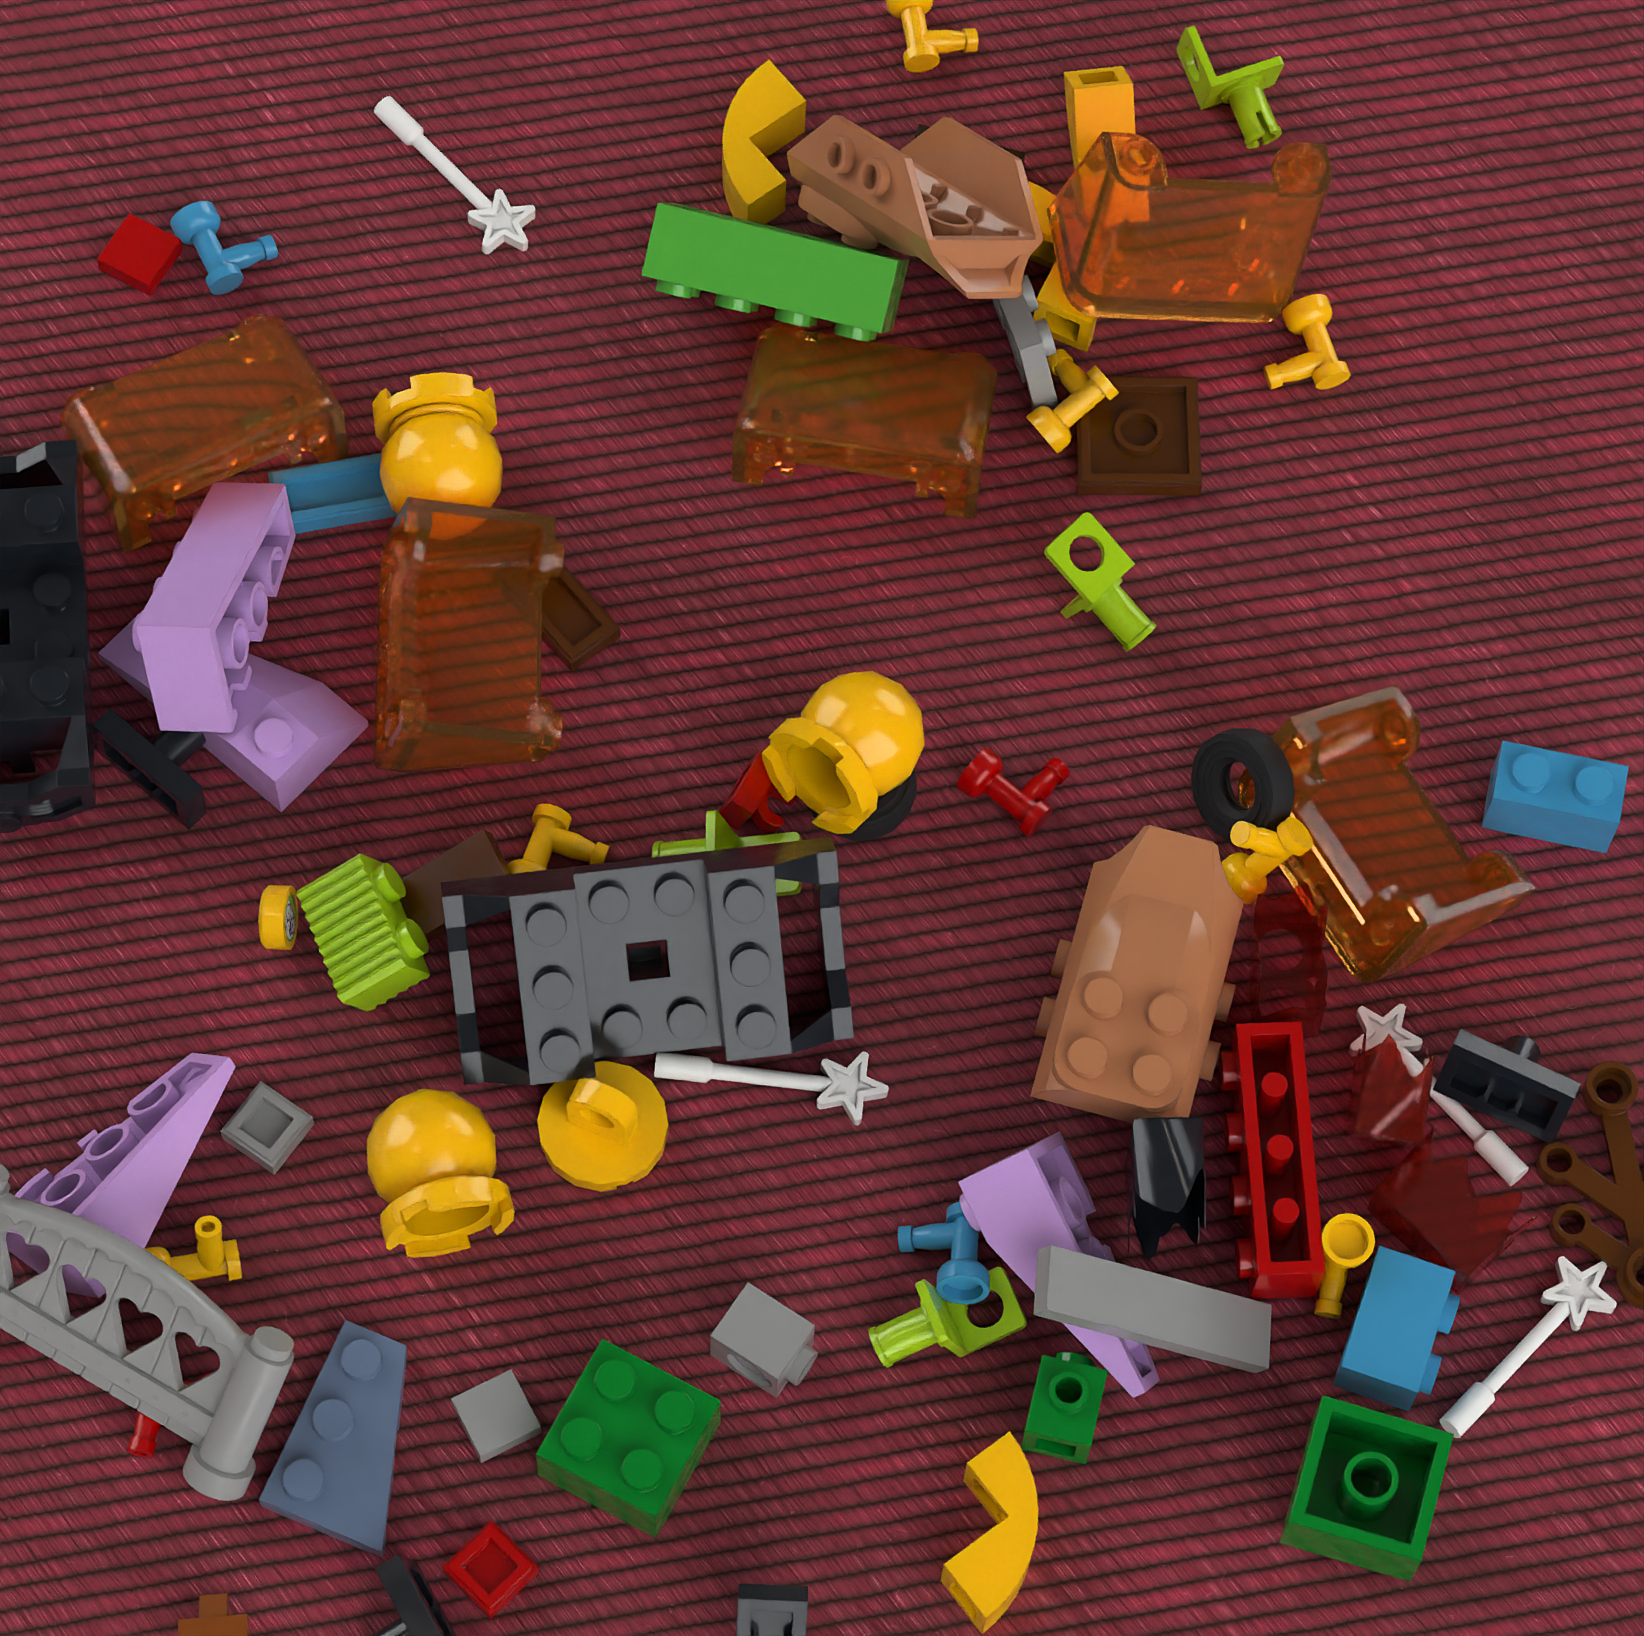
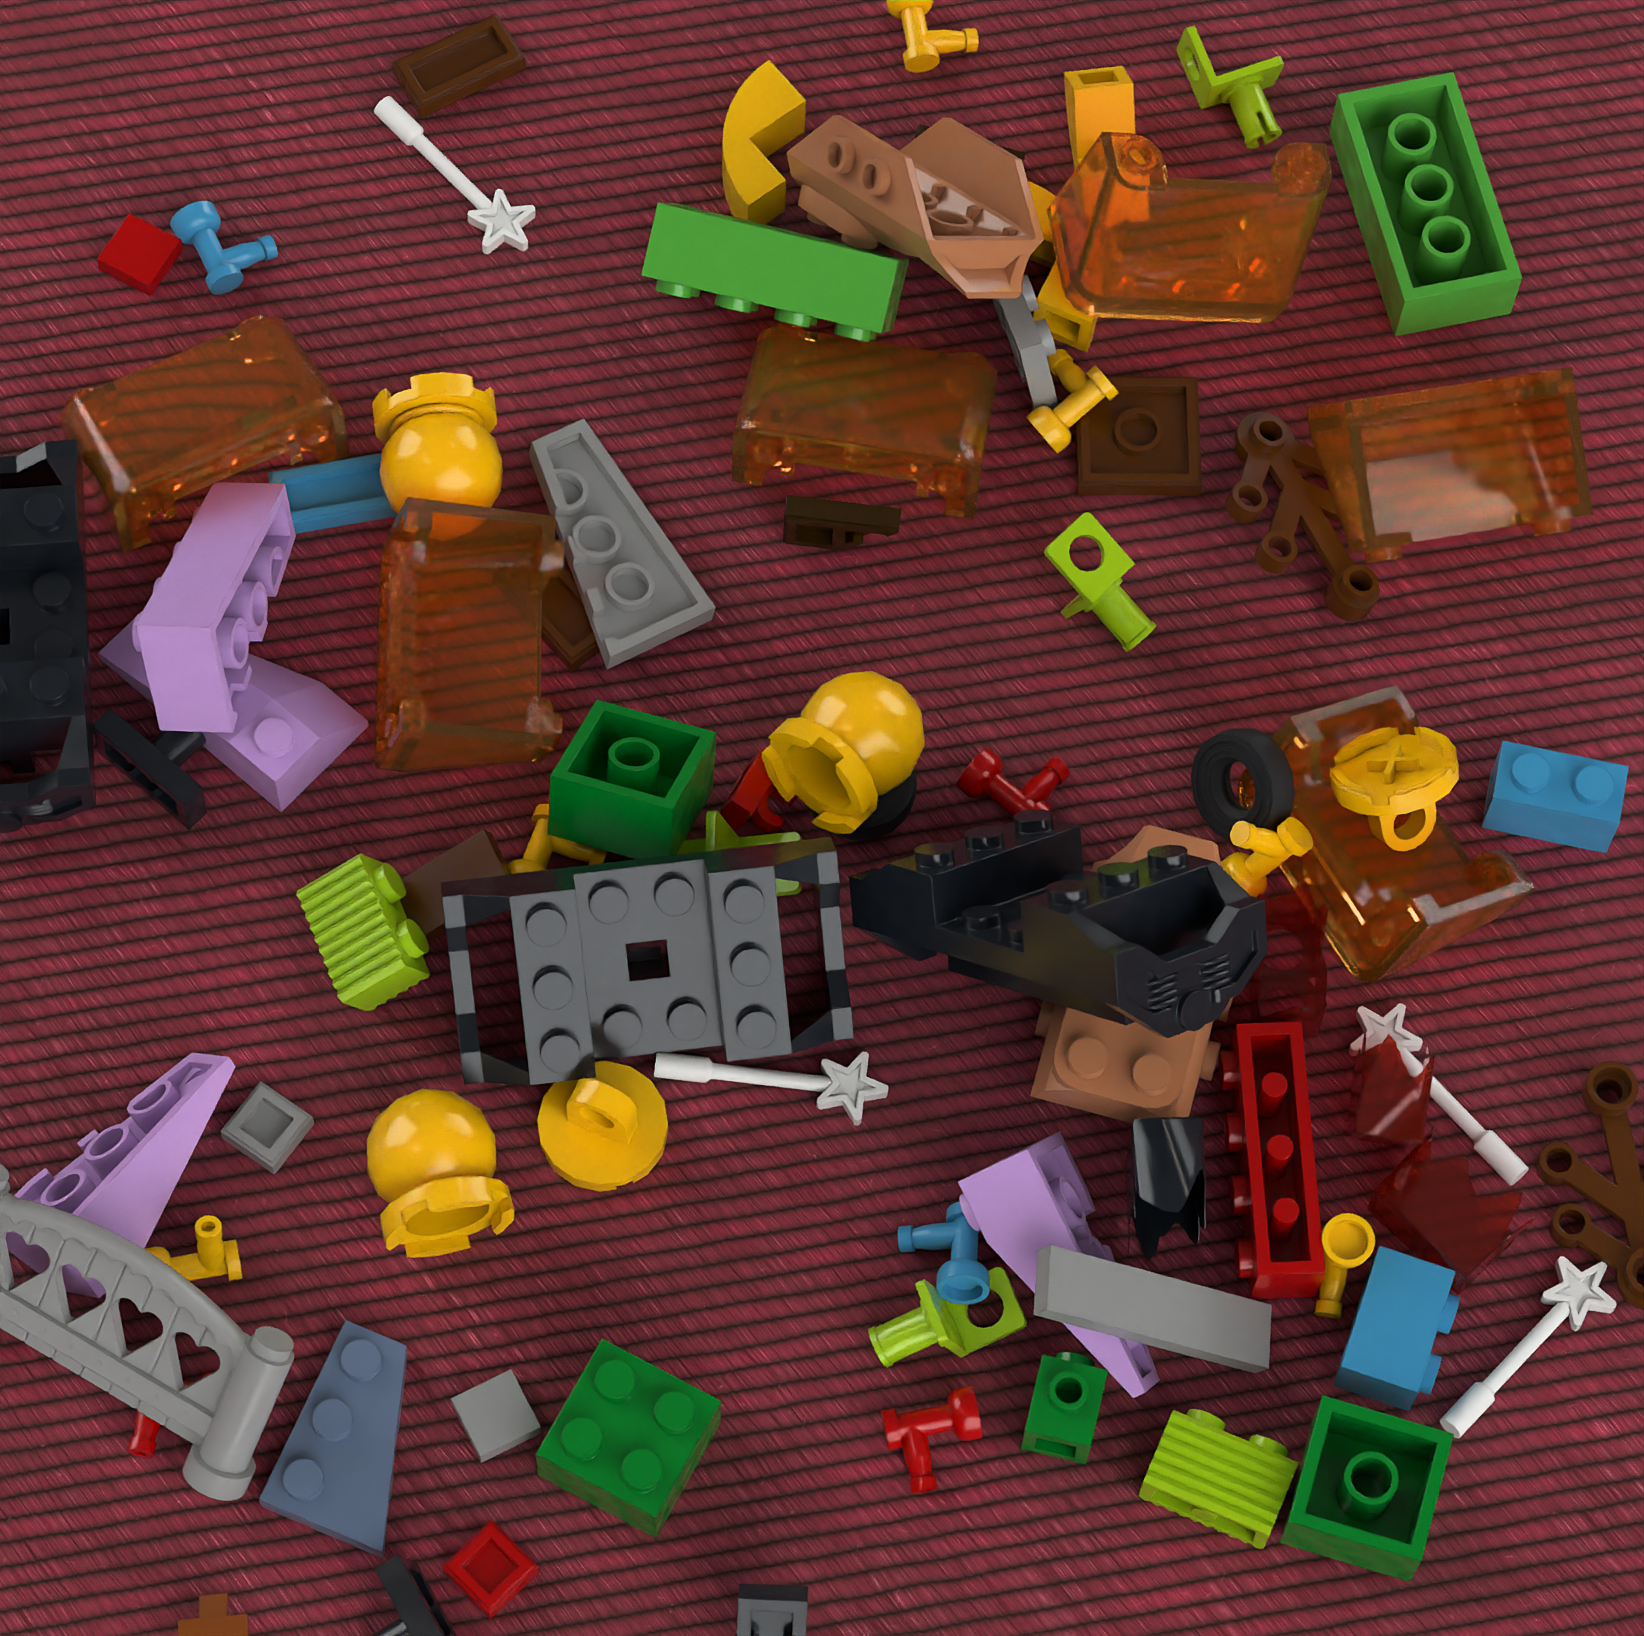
yellow tile [258,885,298,950] -> none
light grey brick [710,1283,818,1398] -> none
yellow brick [940,1431,1039,1634] -> none
yellow piece [1263,294,1351,390] -> none
black tile [1432,1029,1581,1144] -> none
none -> reddish brown tile [392,13,526,118]
none -> light grey wing [529,419,716,669]
none -> green brick [548,700,717,859]
none -> dark brown tile [783,495,902,551]
none -> black piece [849,810,1268,1038]
none -> red piece [881,1385,982,1494]
none -> lime brick [1139,1409,1299,1549]
none -> reddish brown plant [1225,412,1398,621]
none -> clear orange windscreen [1305,367,1593,563]
none -> bright green brick [1329,72,1522,337]
none -> yellow tile [1329,727,1459,852]

